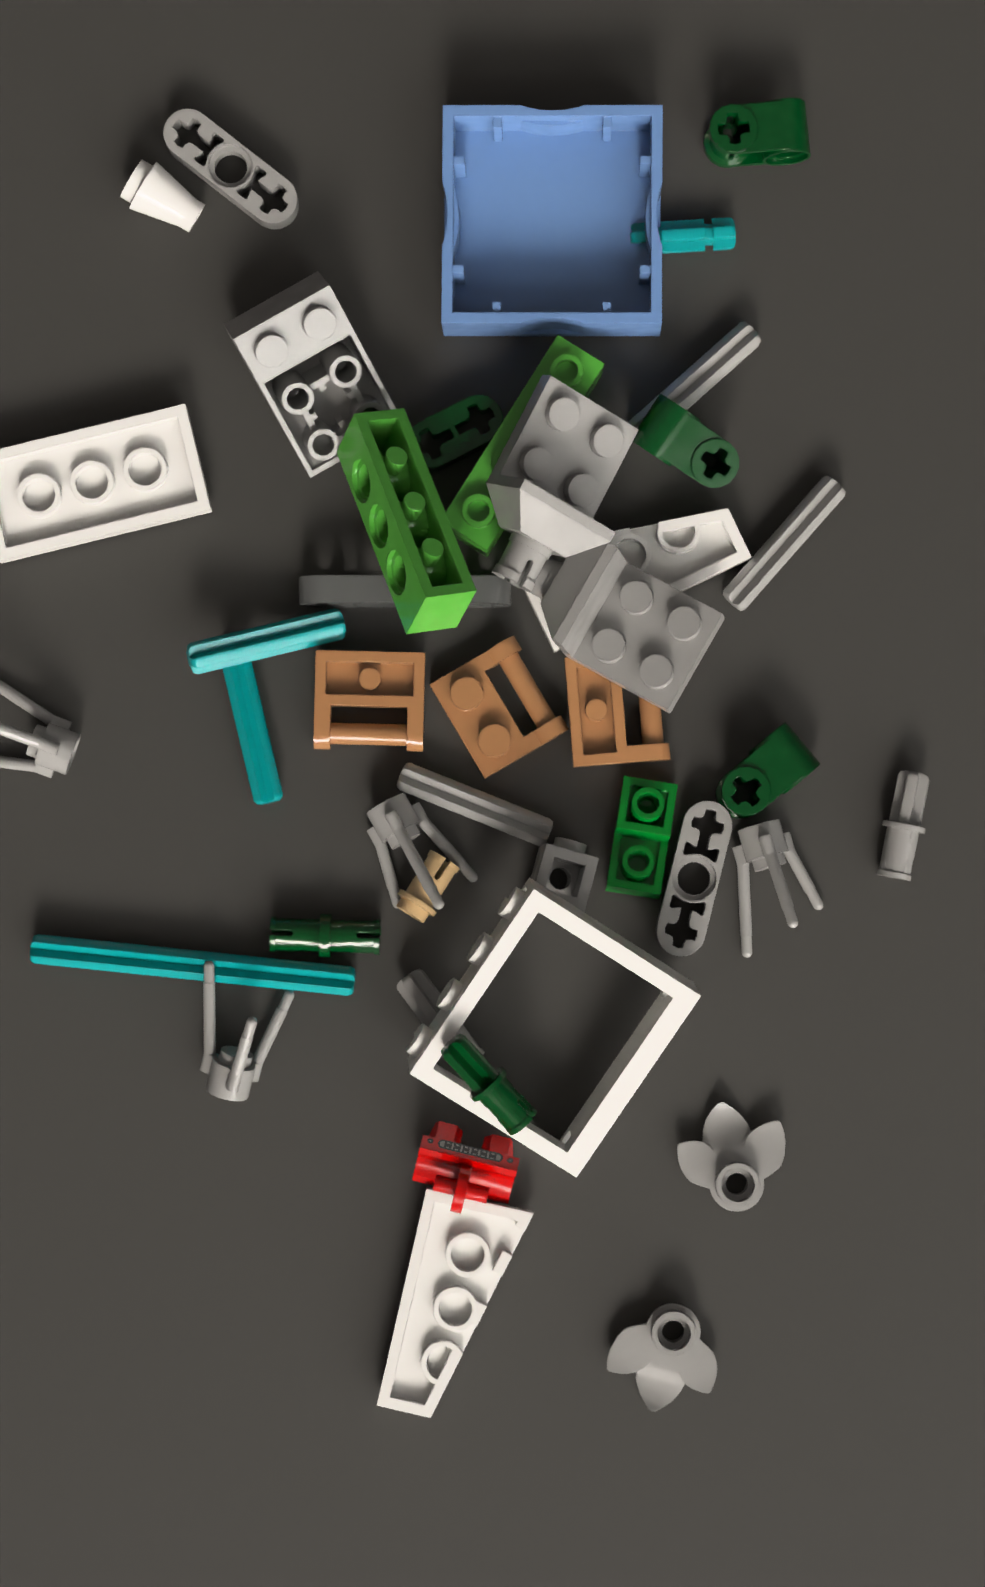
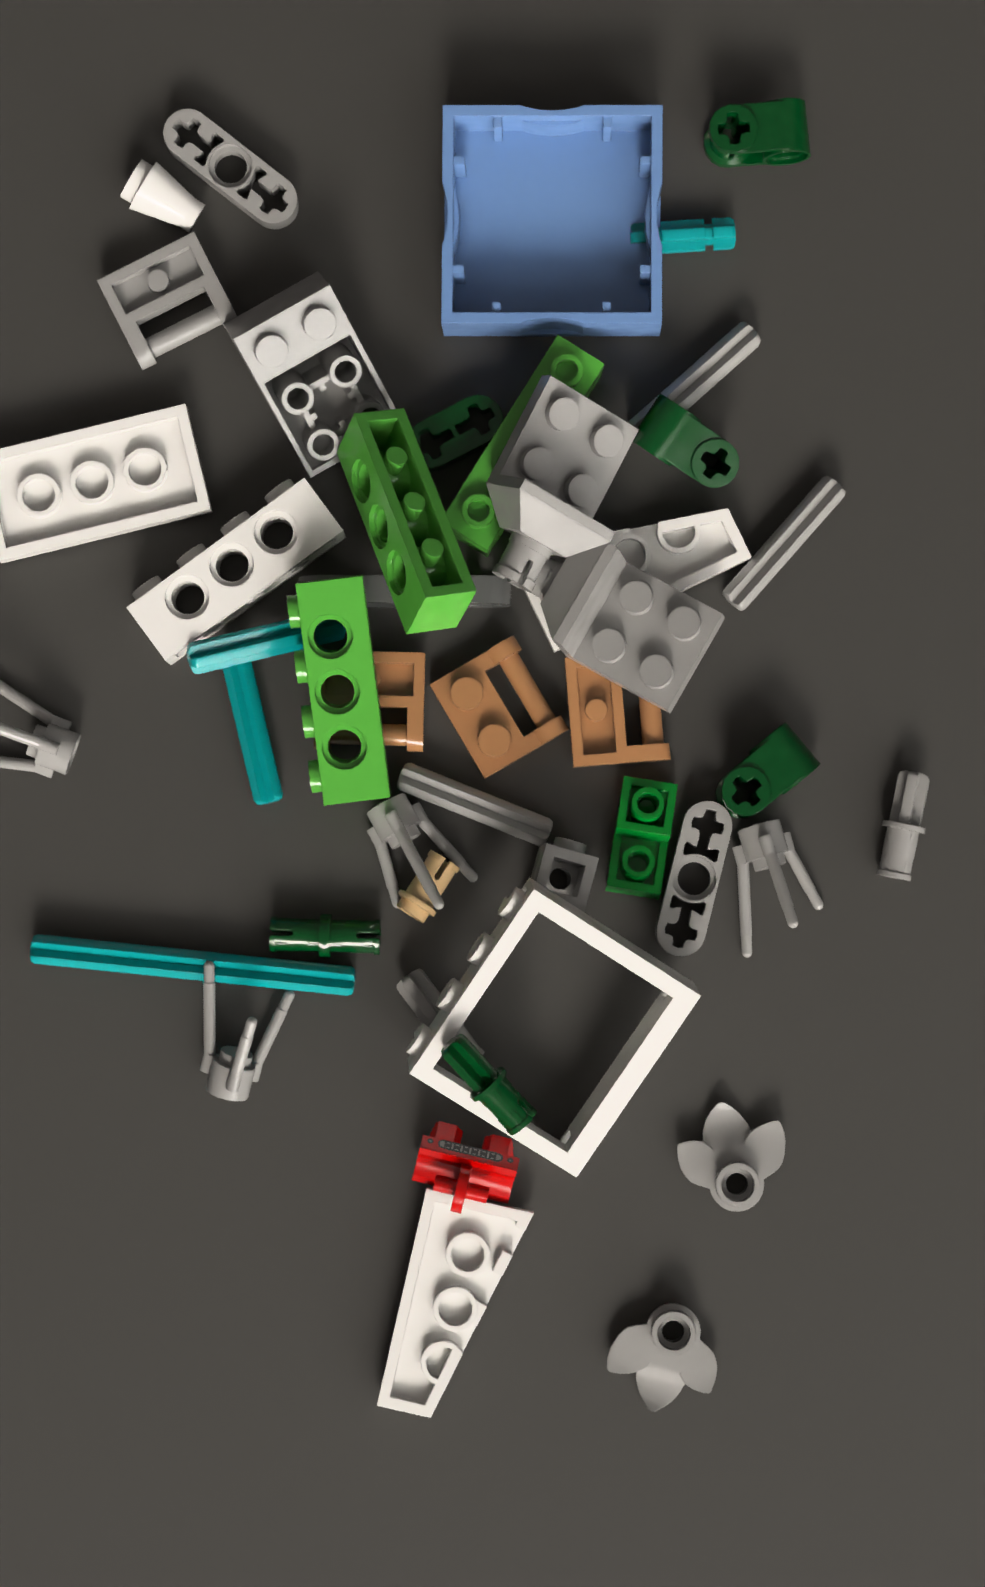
none -> light grey plate [97,232,237,370]
none -> white brick [126,478,346,665]
none -> bright green brick [287,574,391,806]

